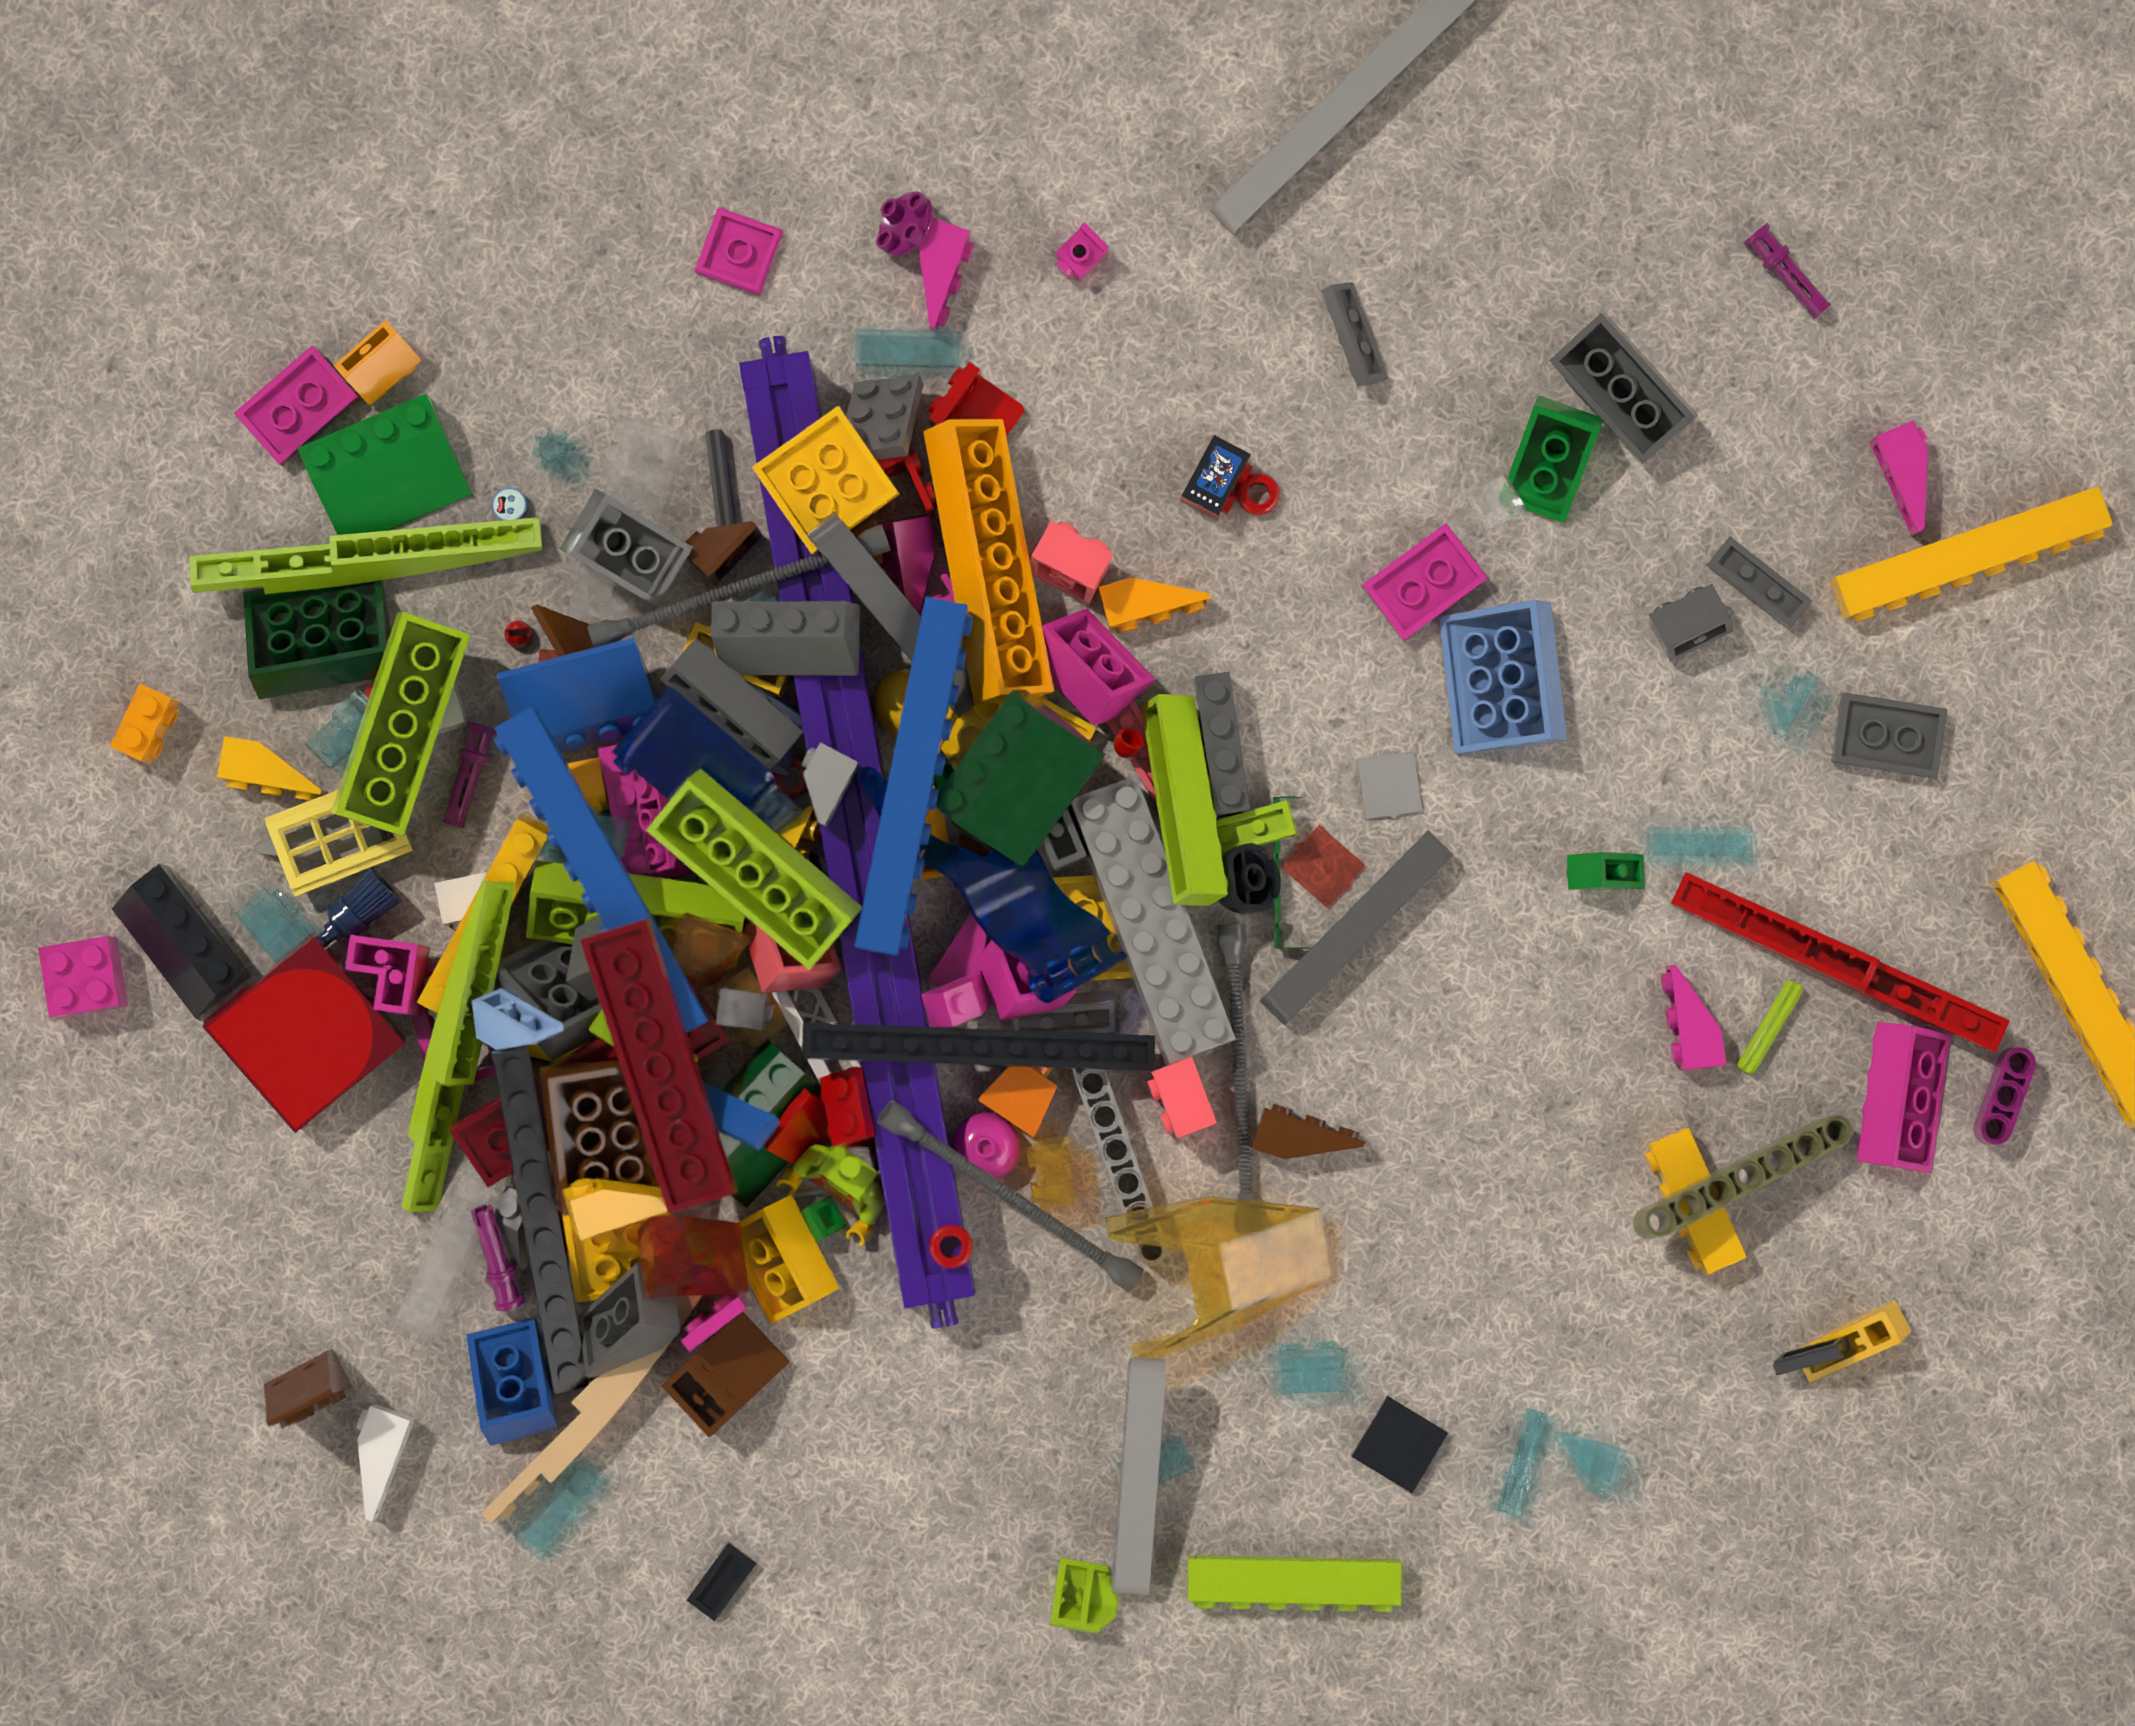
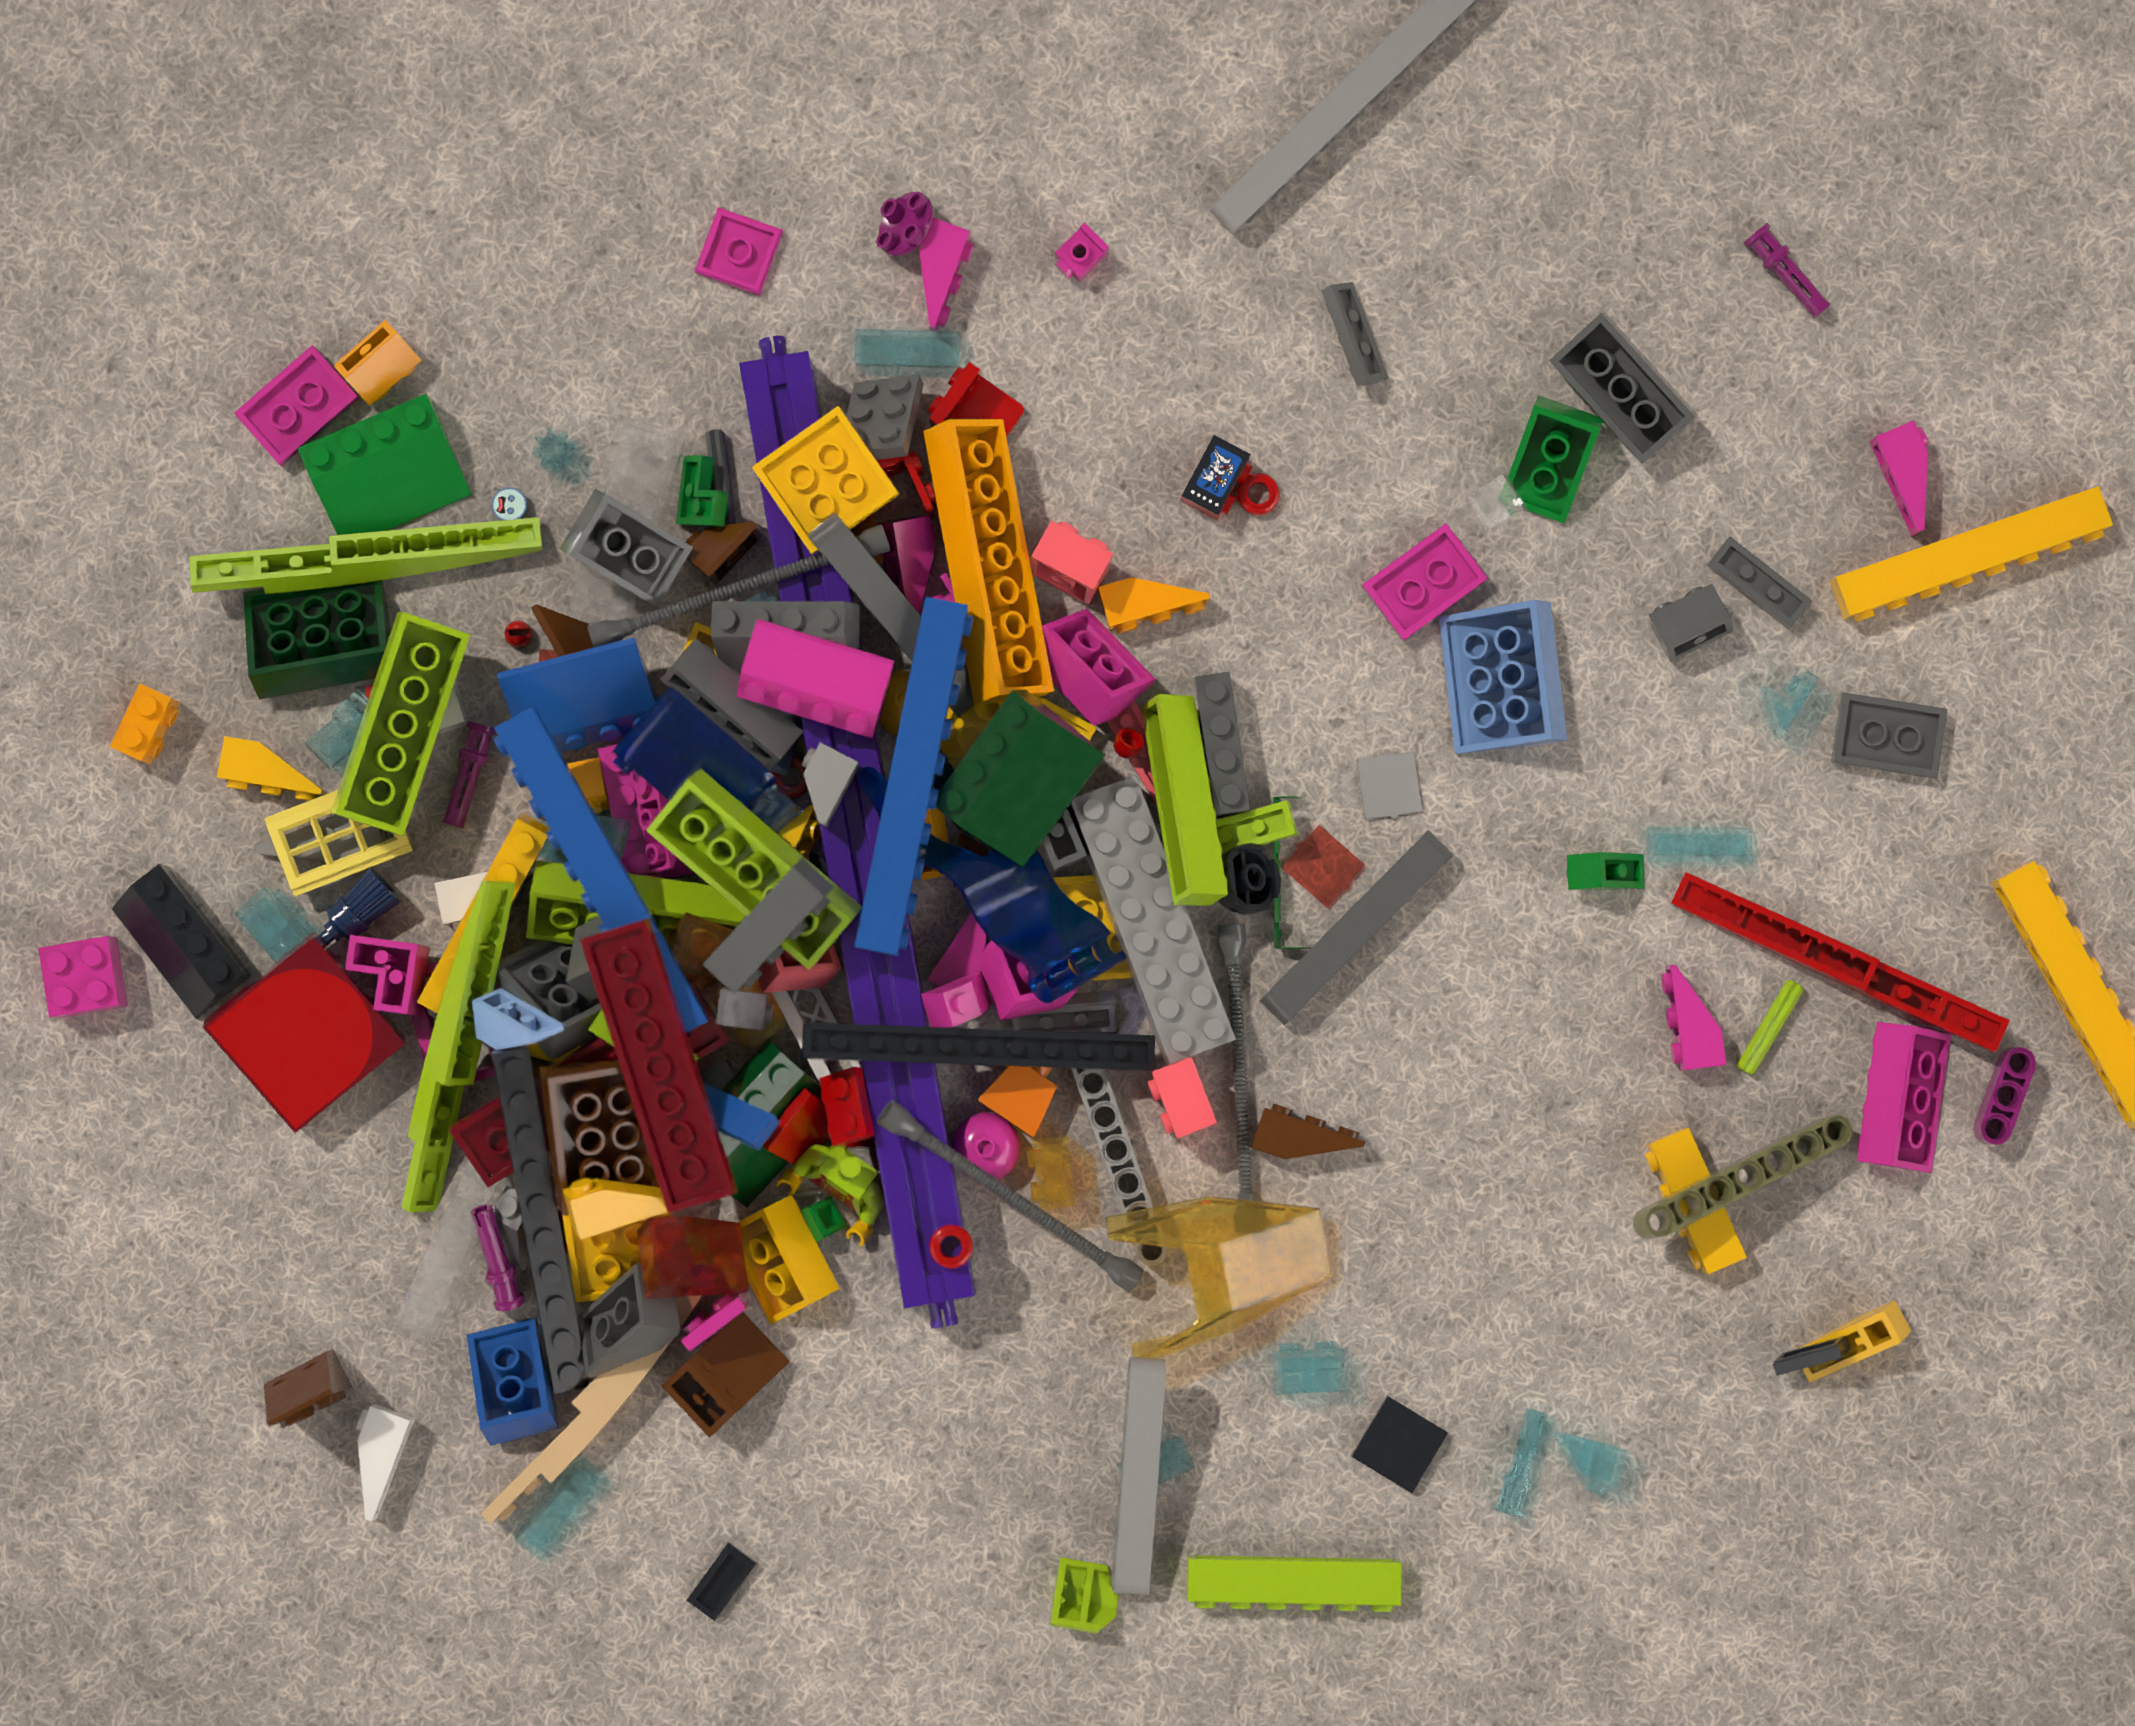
none -> green plate [676,455,728,527]
none -> dark grey brick [702,857,834,994]
none -> dark pink slope [736,619,894,738]

